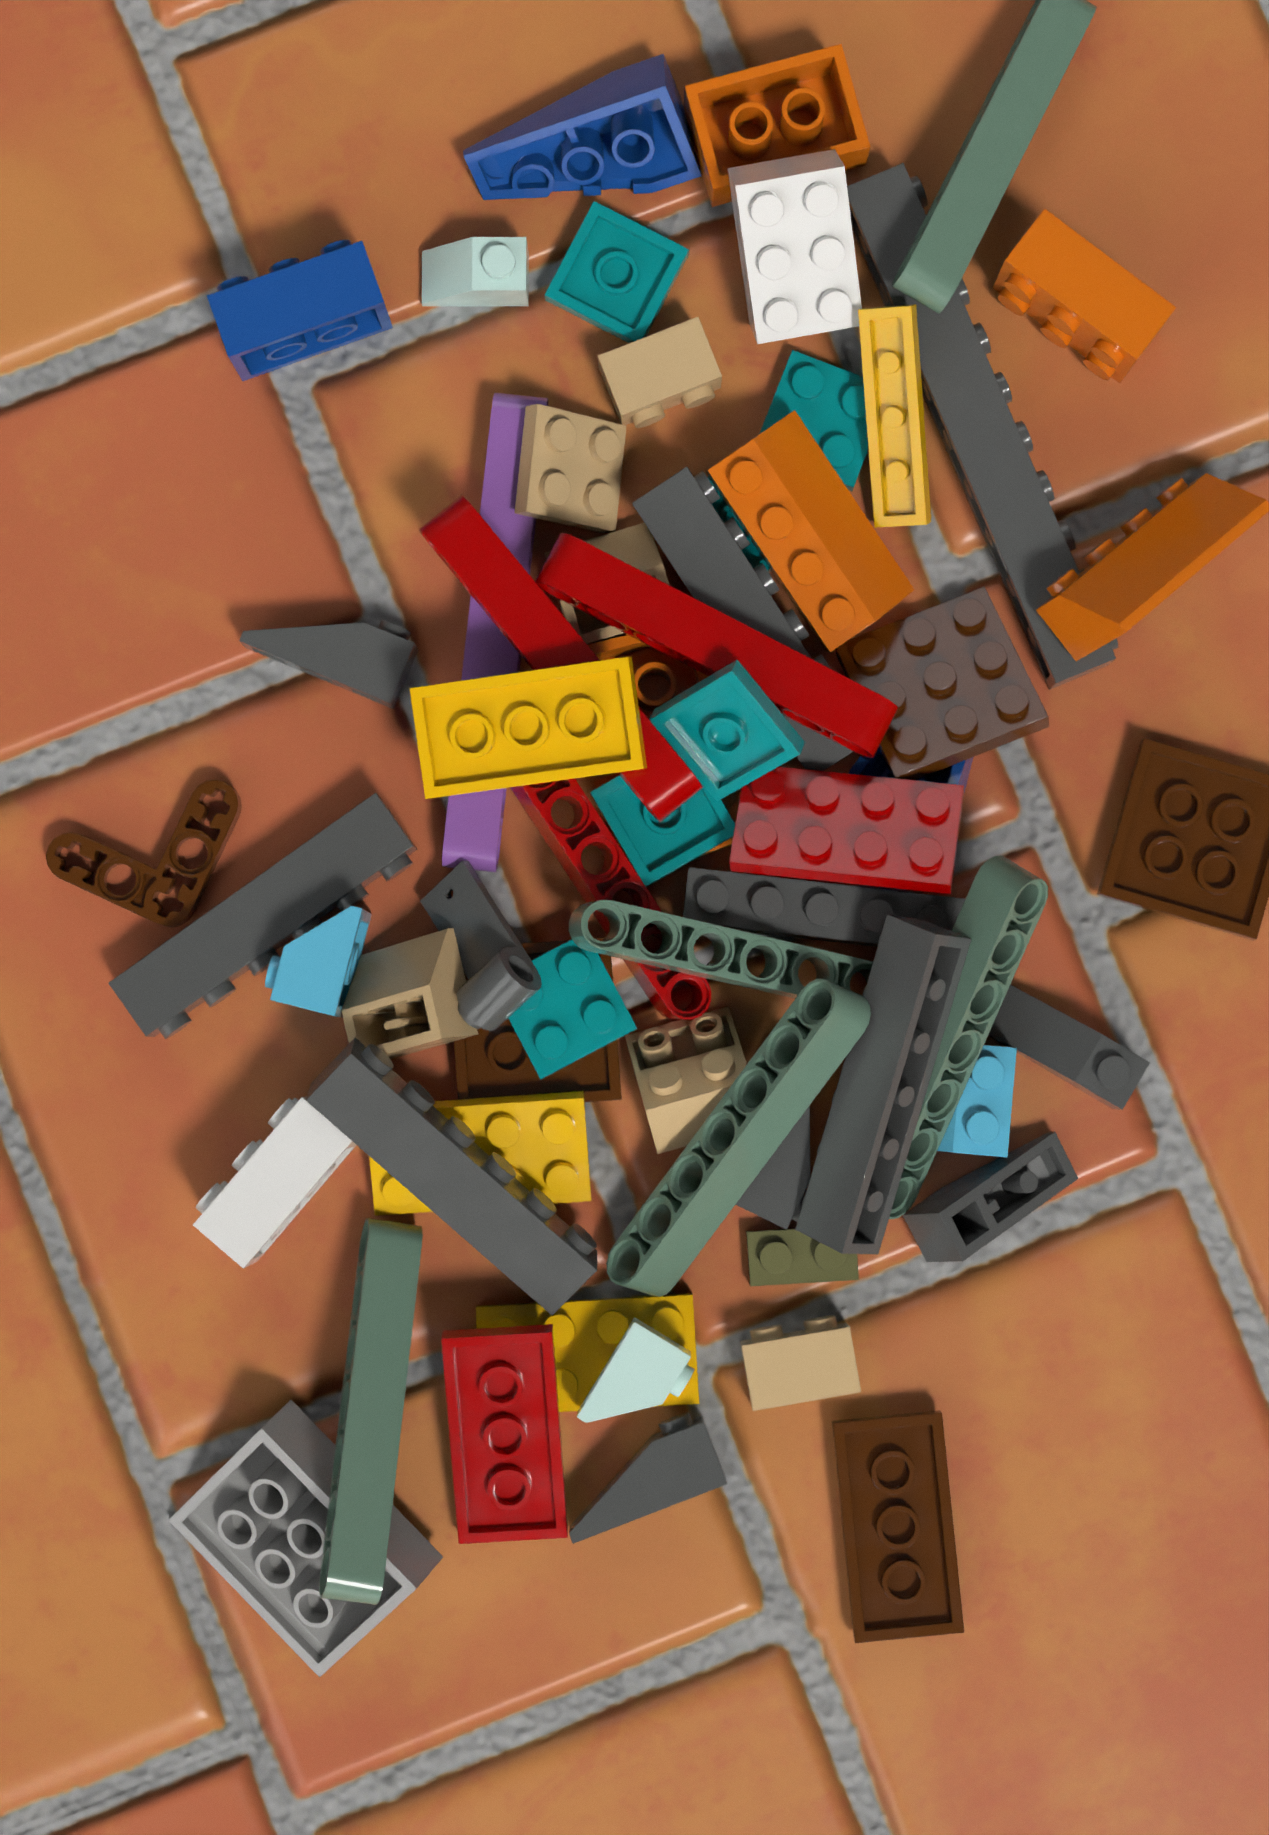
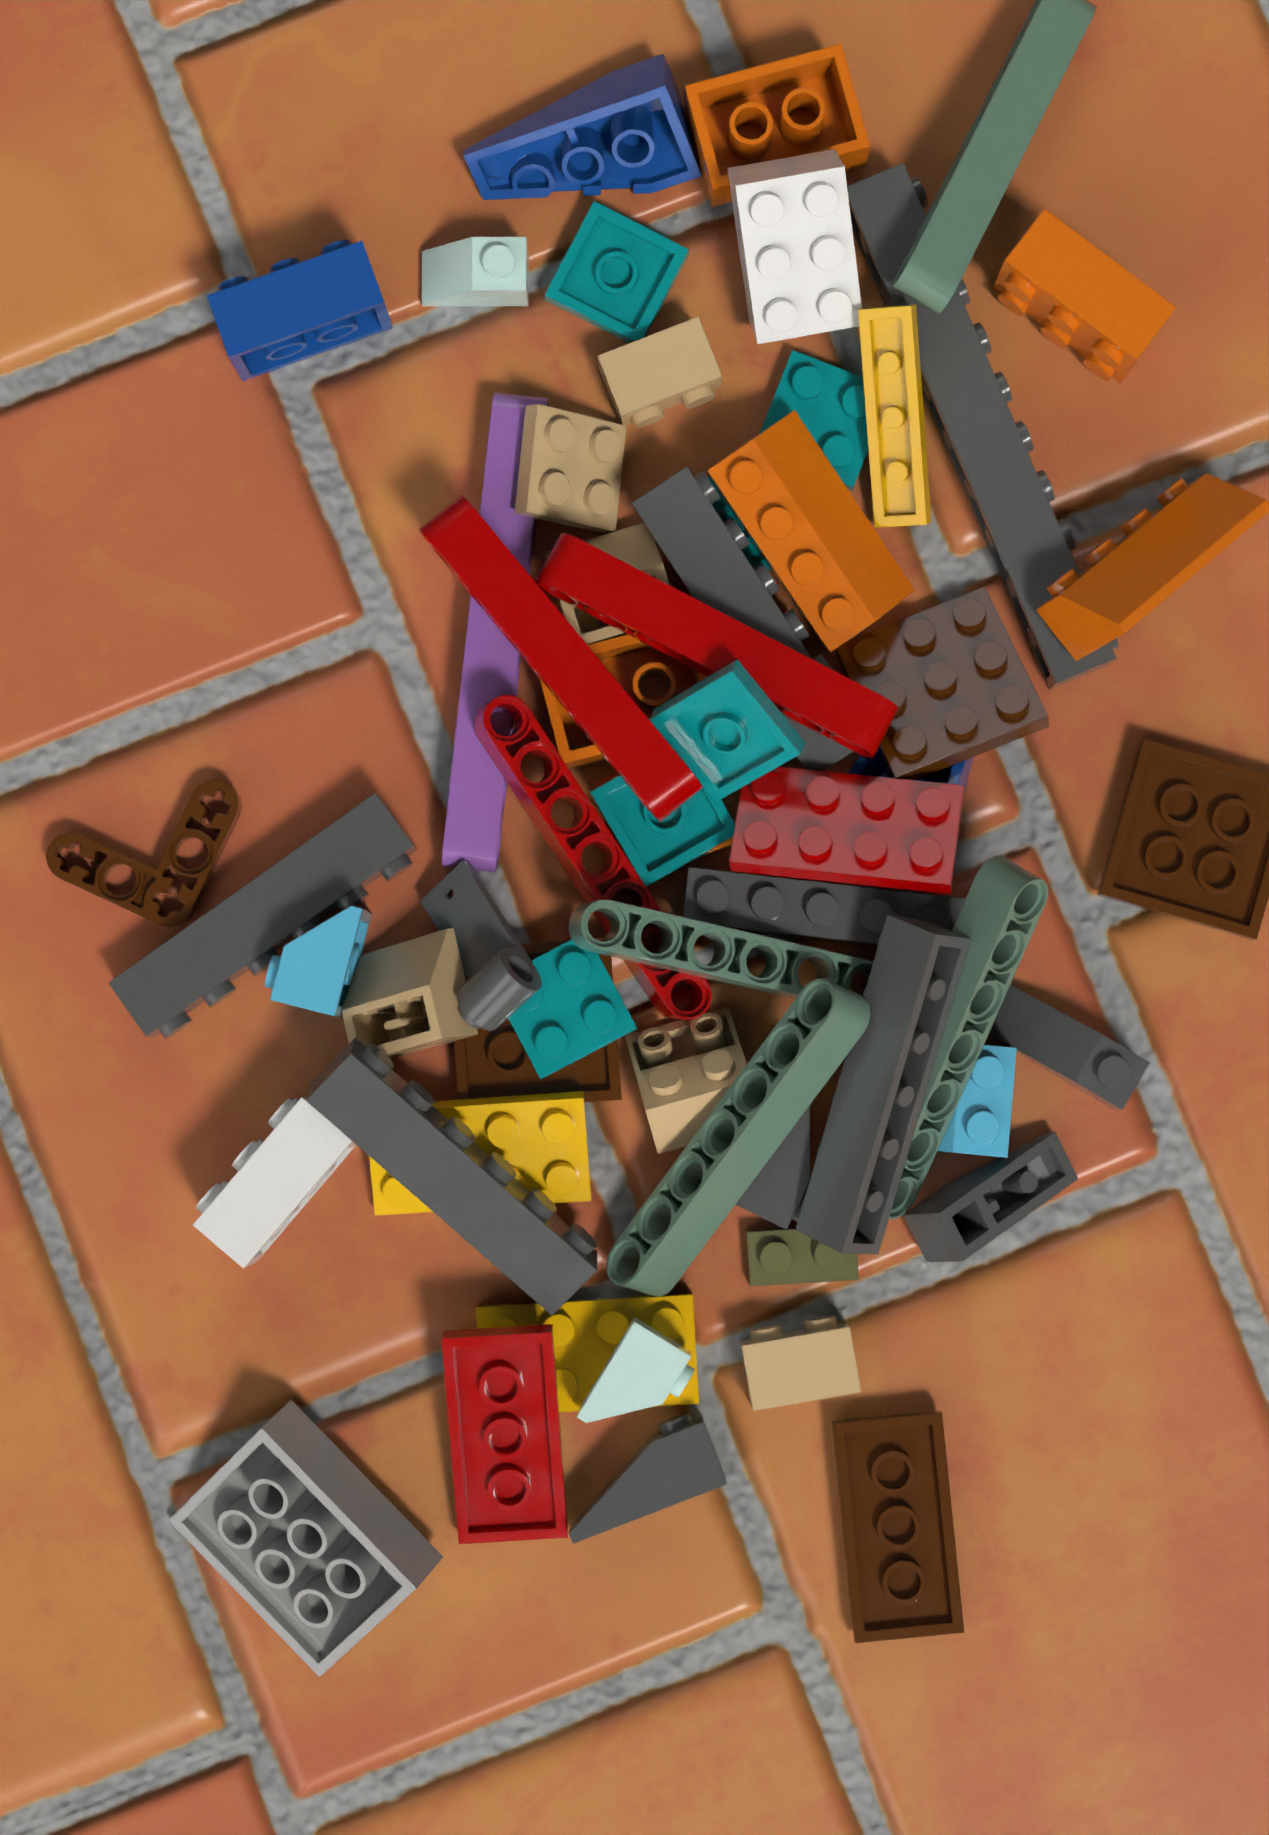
dark grey slope [239,620,419,709] -> none
sand green beam [319,1218,423,1605] -> none
yellow plate [409,657,647,799] -> none

